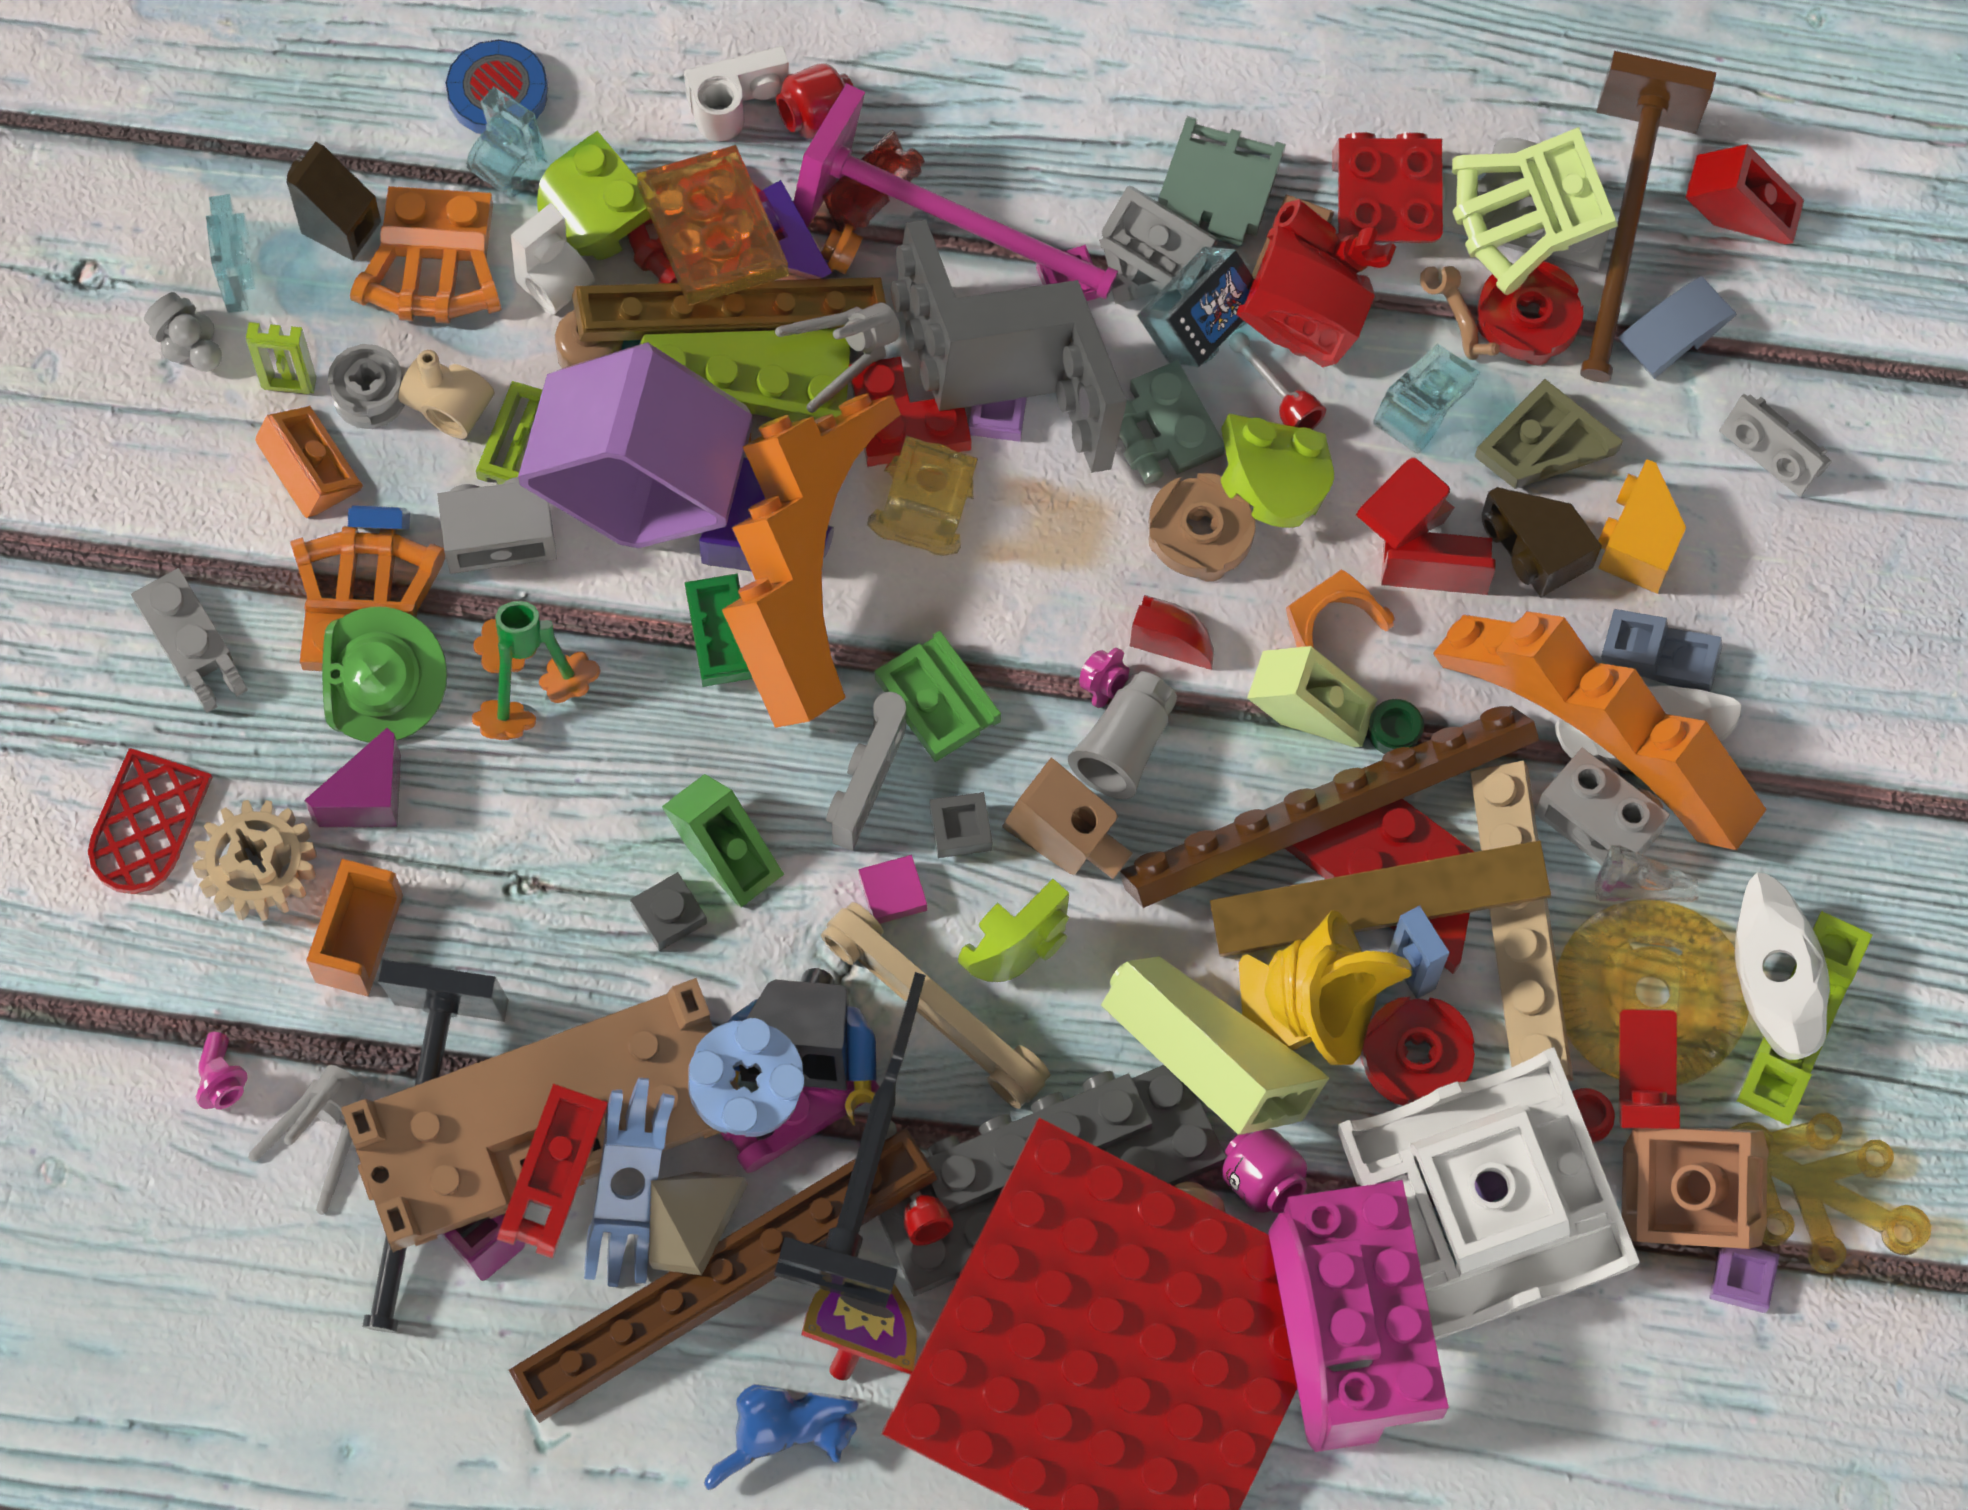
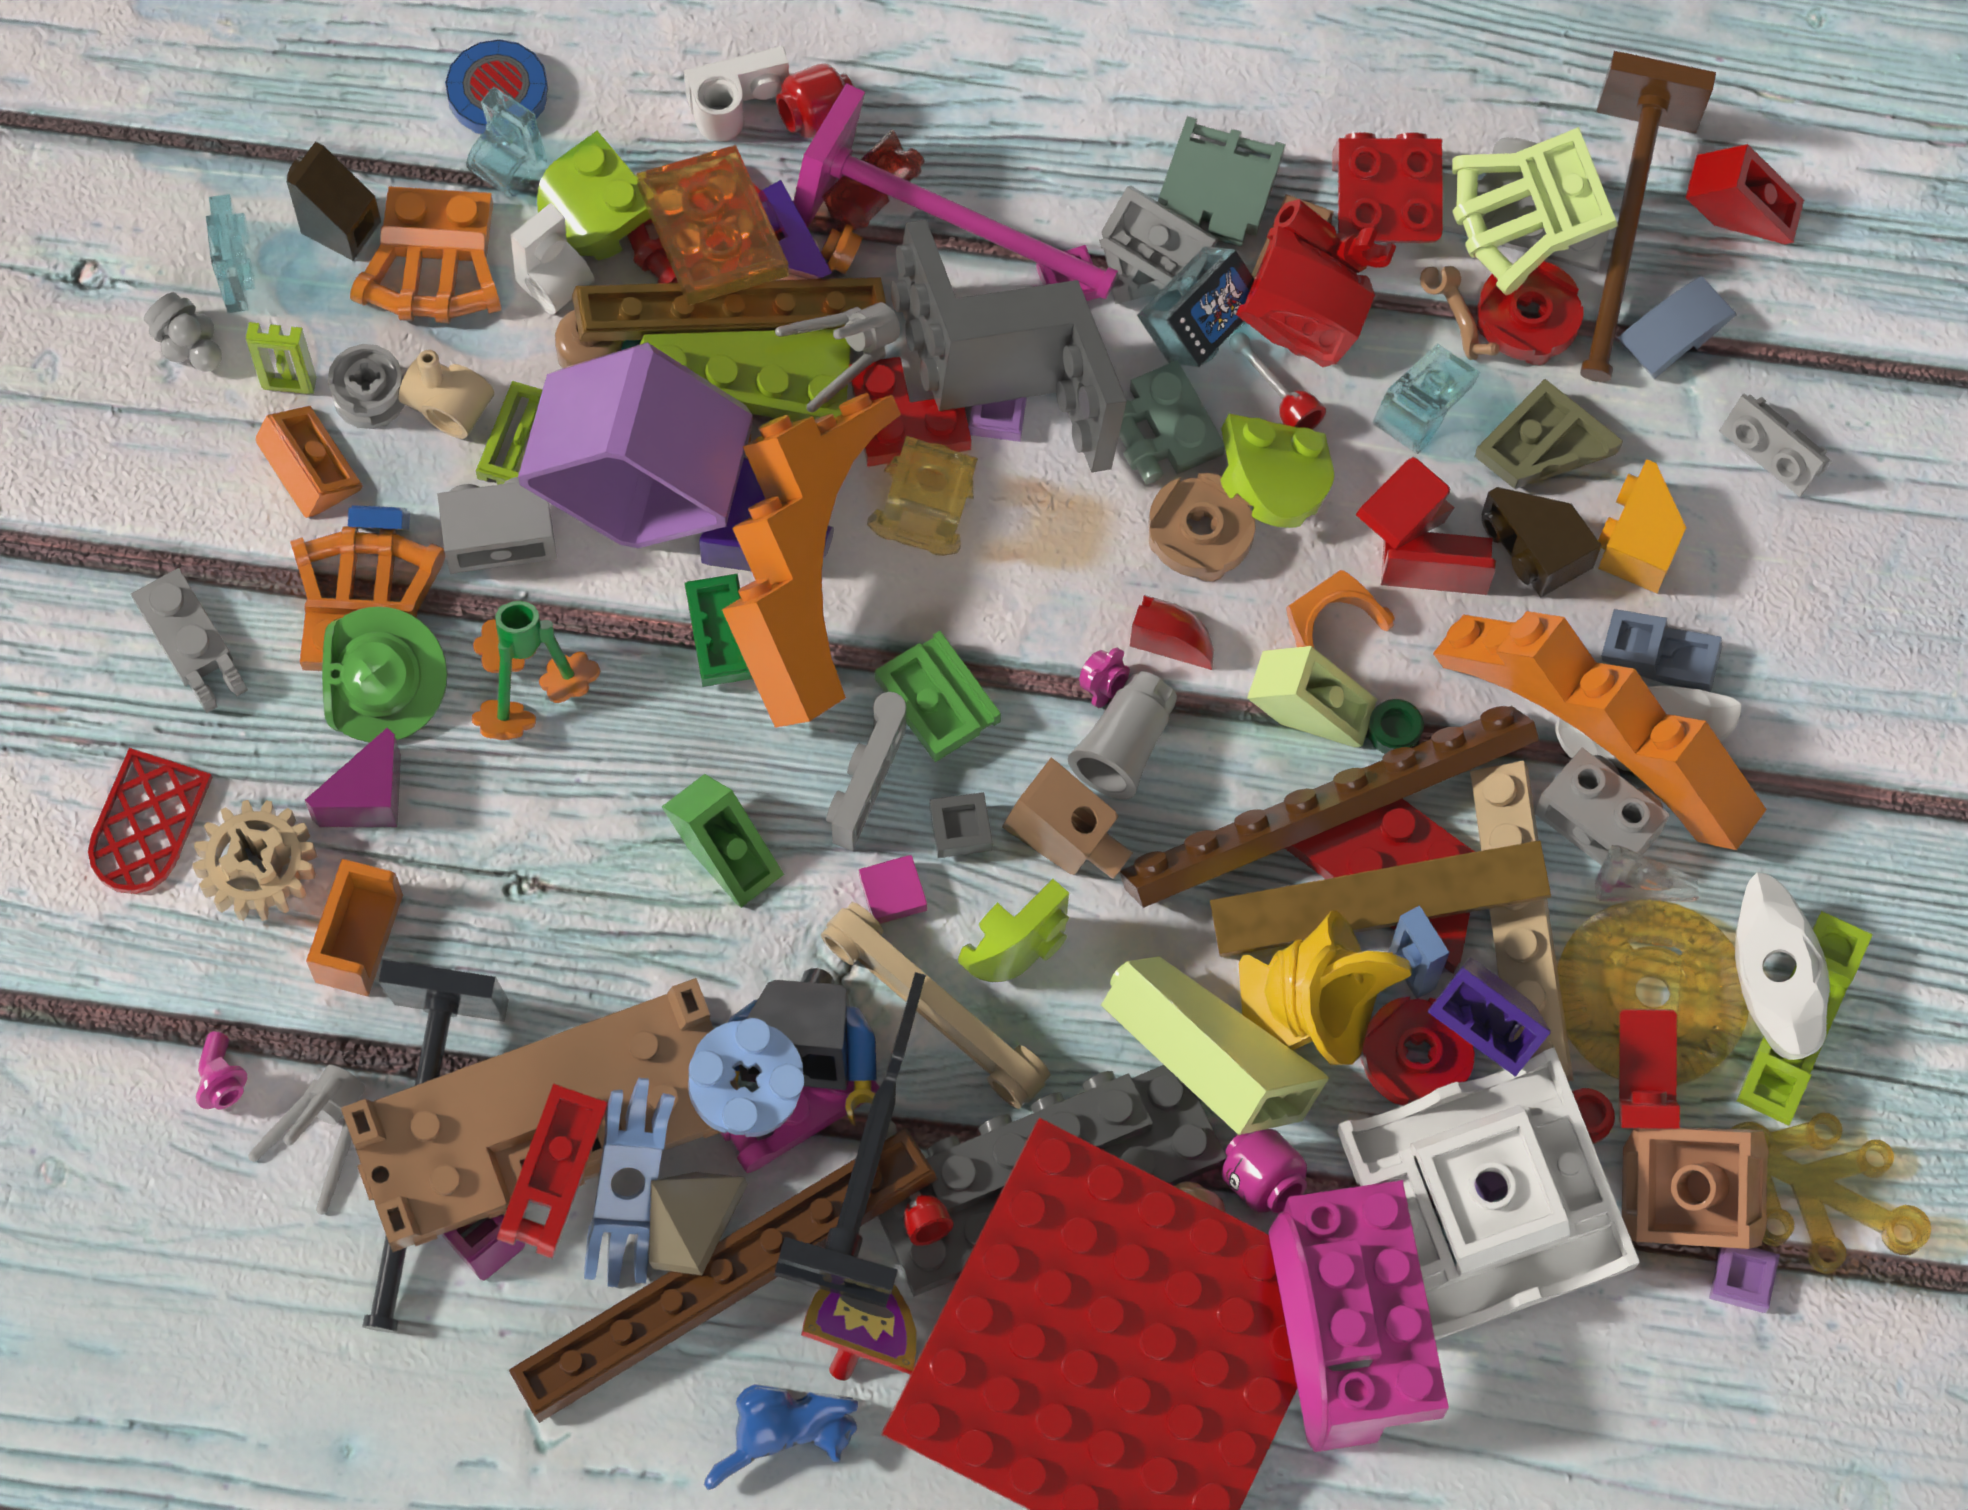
dark grey plate [630,872,707,951] -> none
none -> dark purple torso [1428,957,1551,1077]

